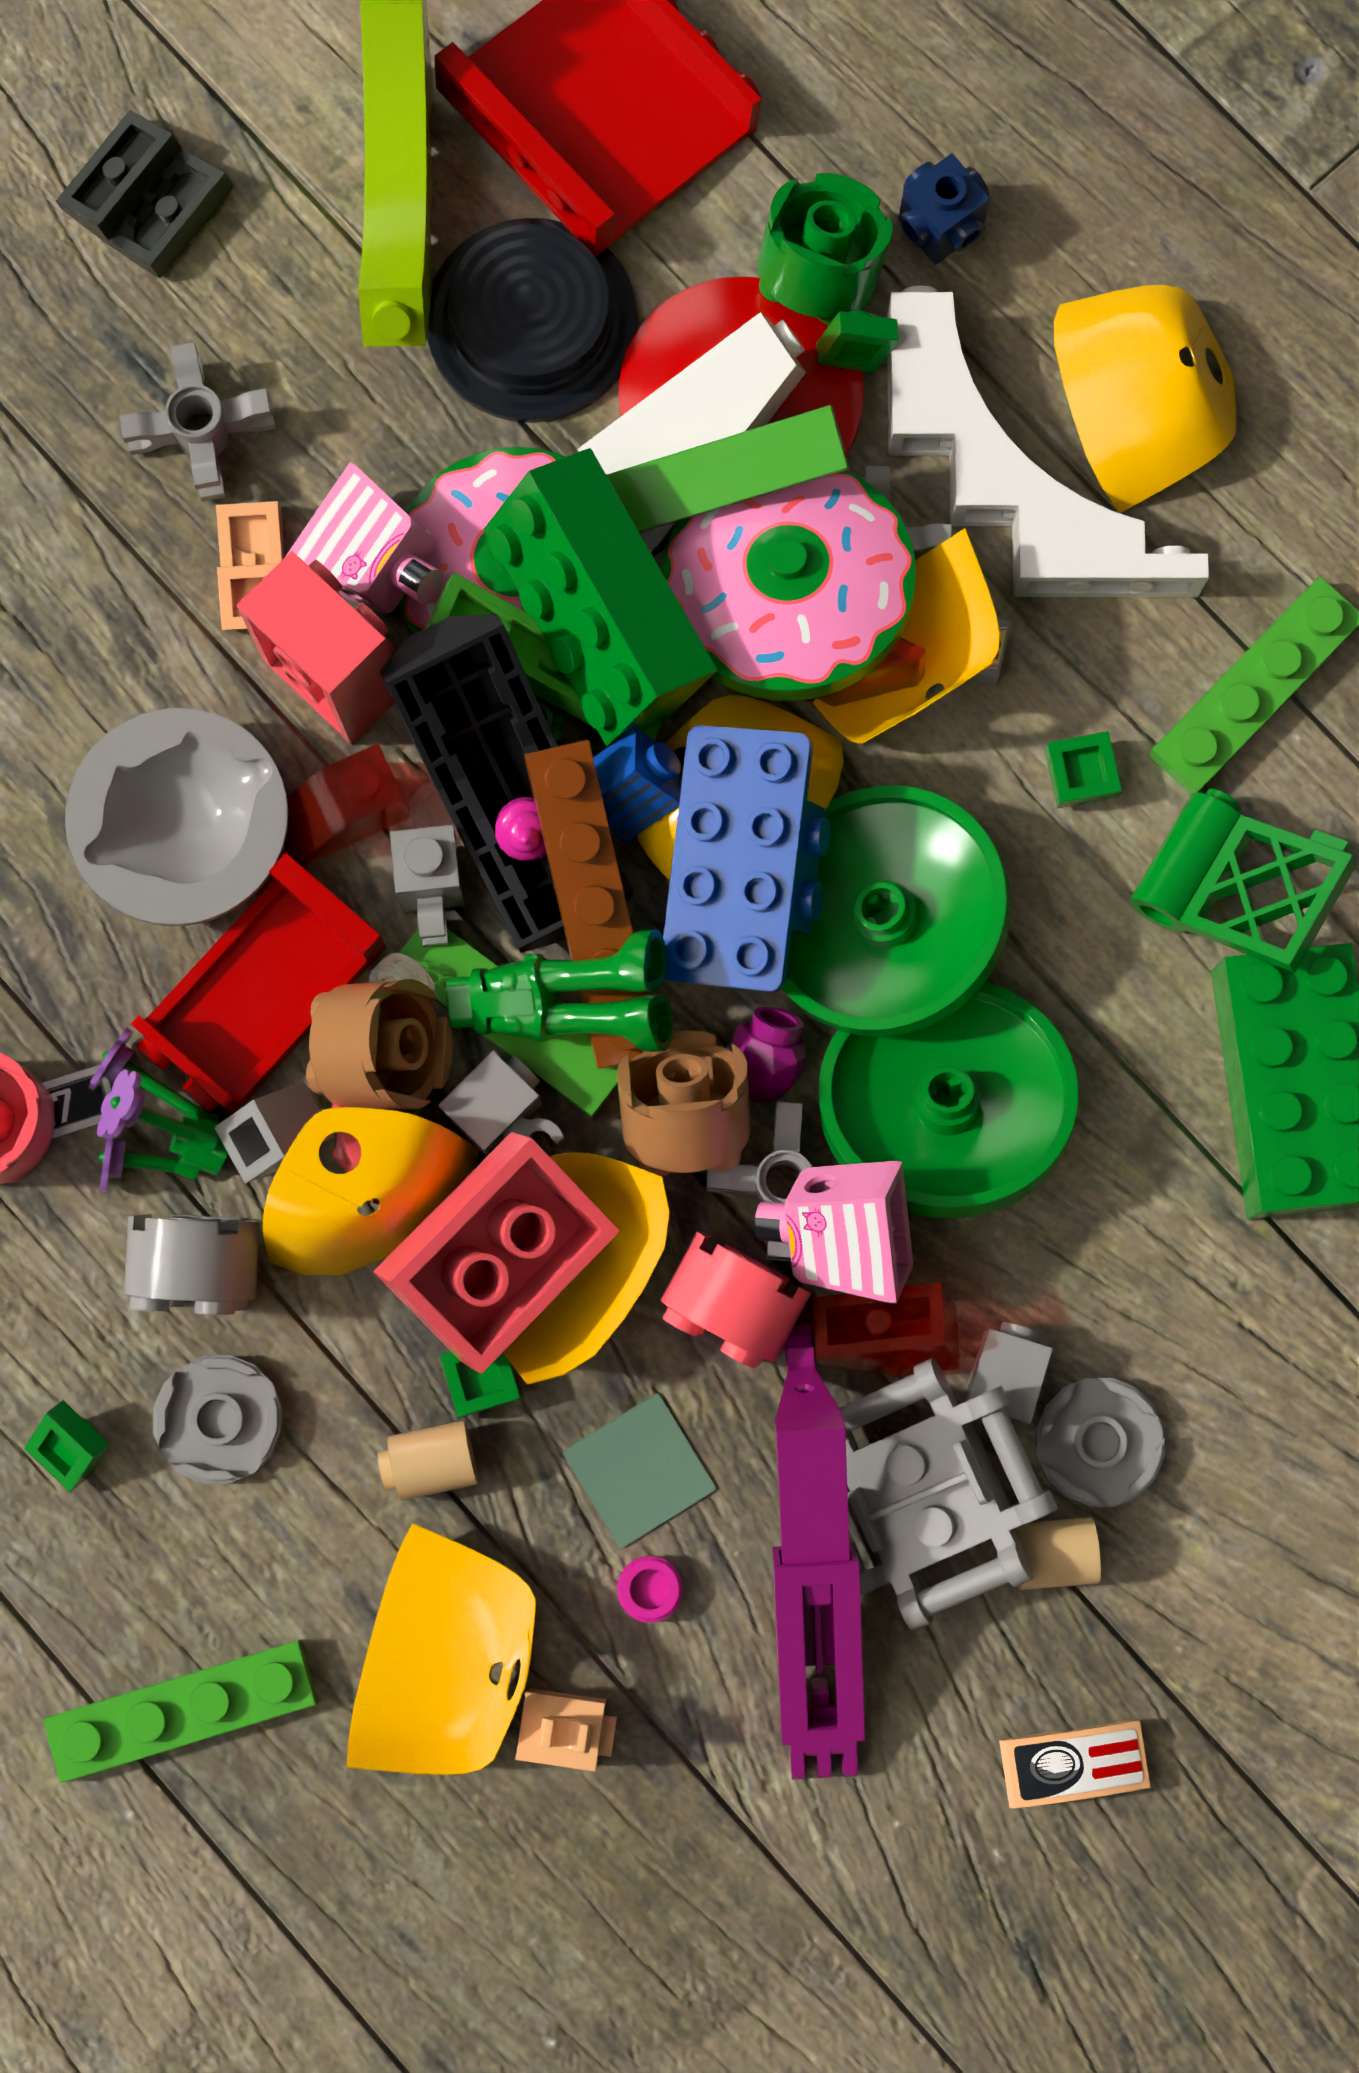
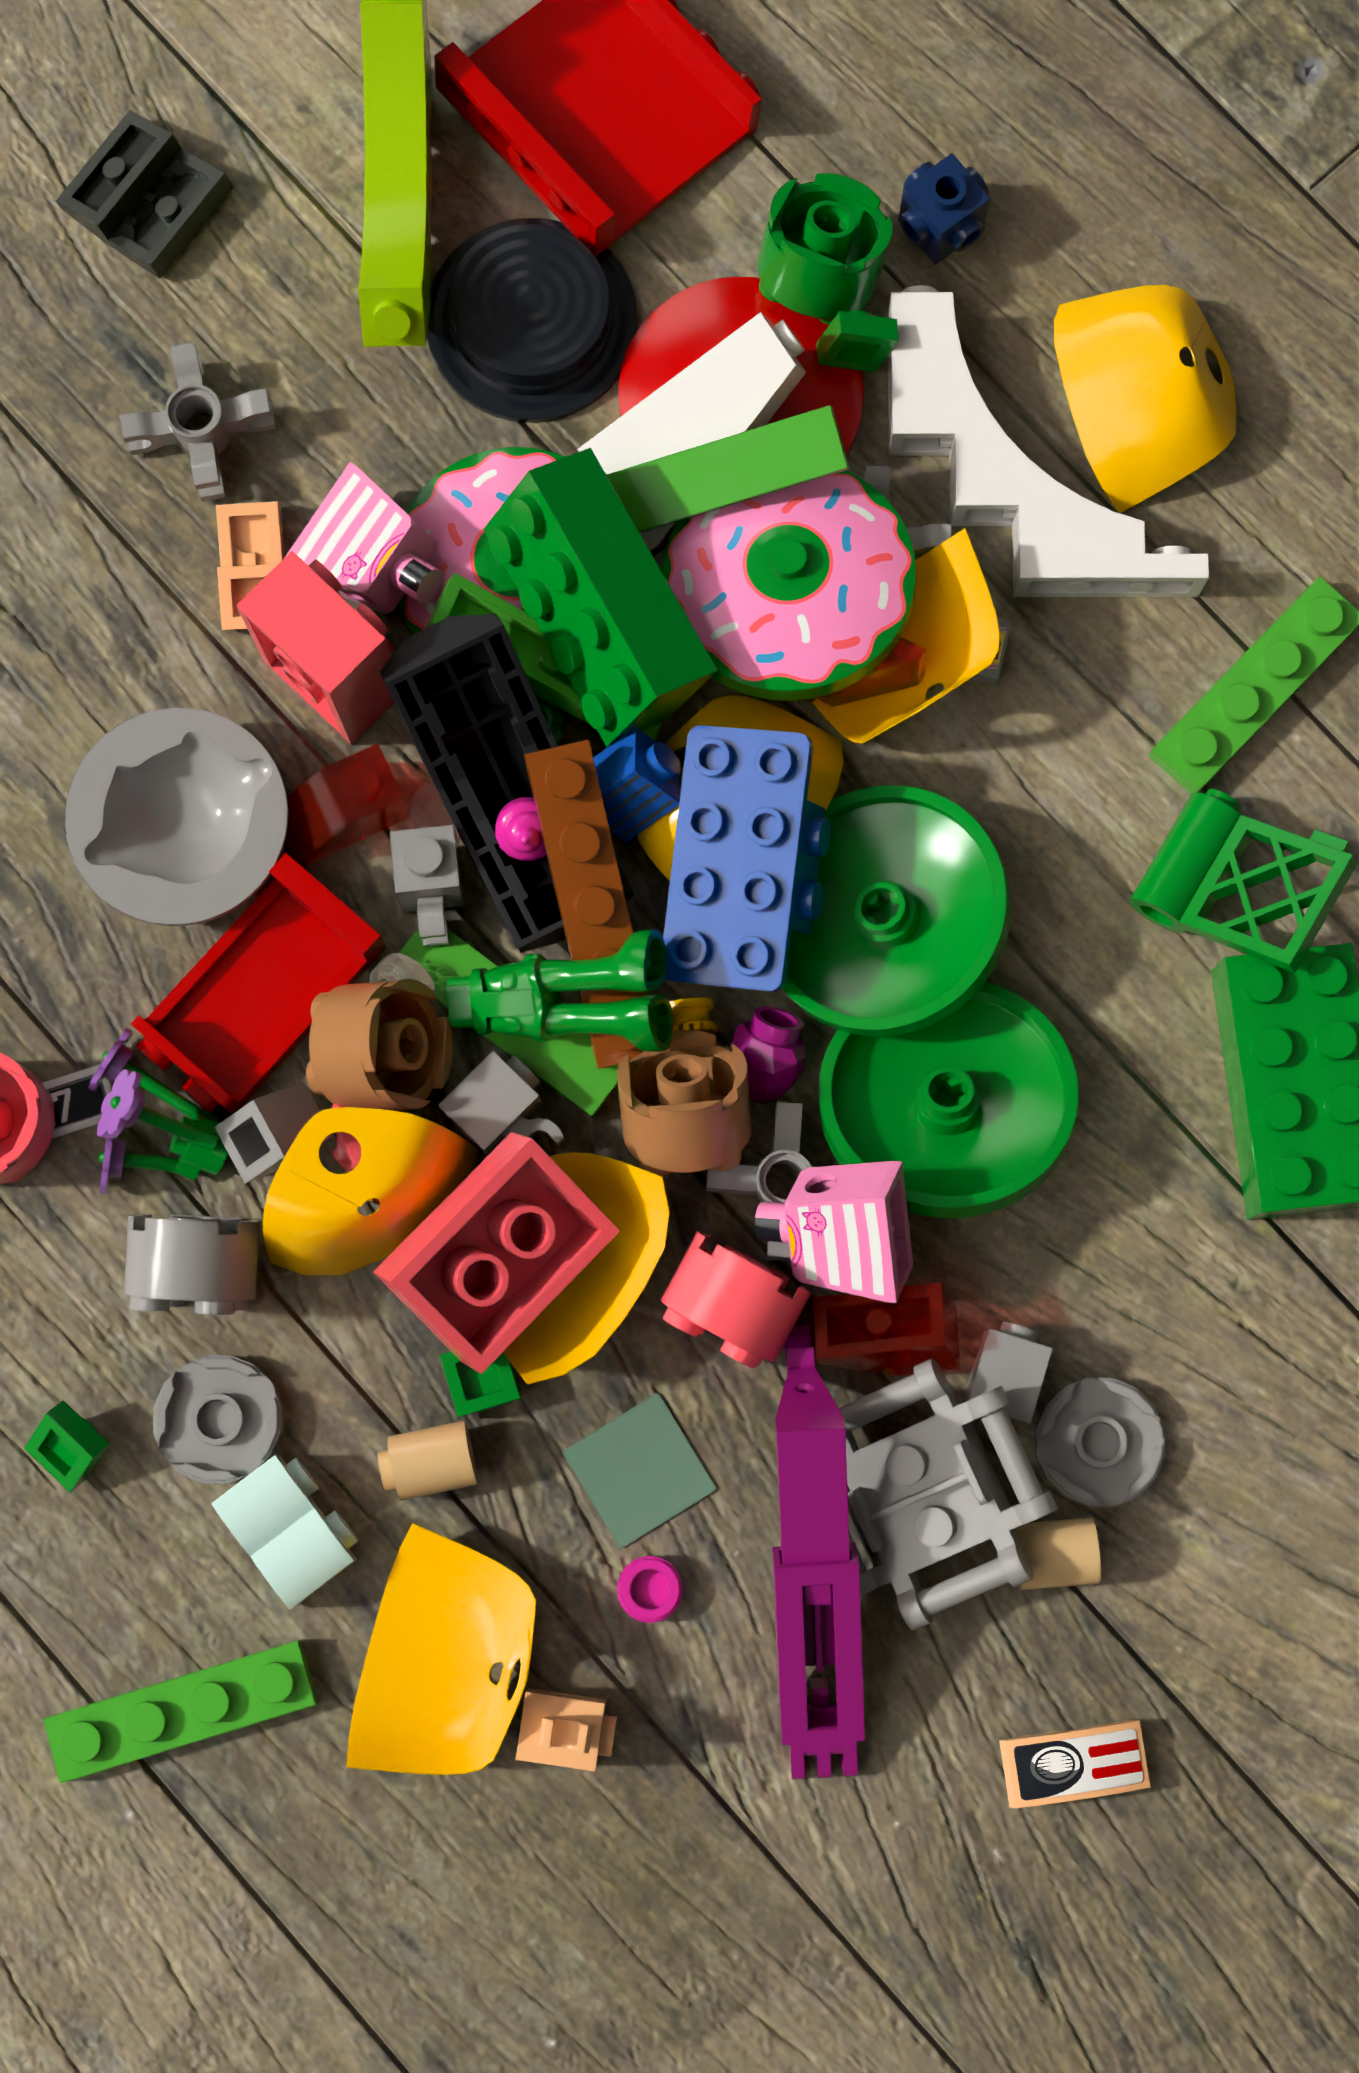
green plate [1044,731,1122,809] -> none
none -> light aqua brick [211,1455,358,1610]
none -> yellow bush [669,997,717,1034]

